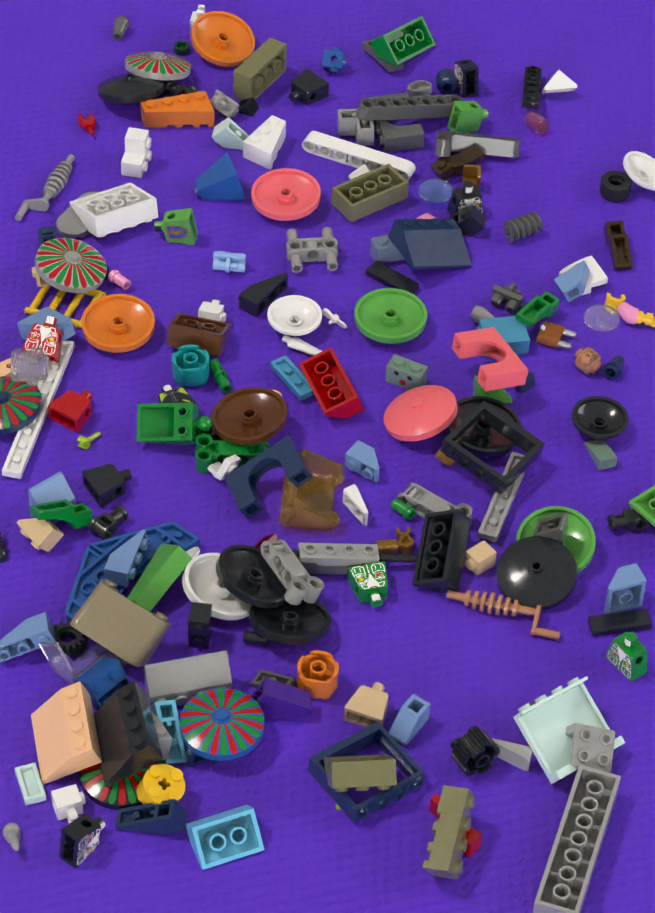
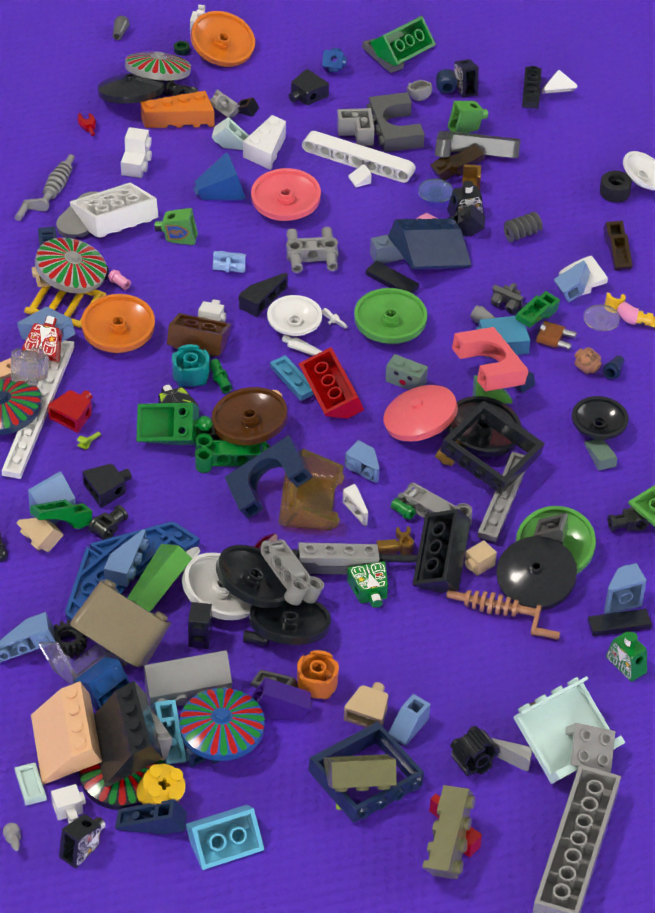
white bracket [207,454,241,481] -> none
olive brick [233,37,287,100] -> none
olive brick [331,163,409,223] -> none
dark grey beam [356,94,463,121] -> none
clear pink brick [524,111,549,134] -> none

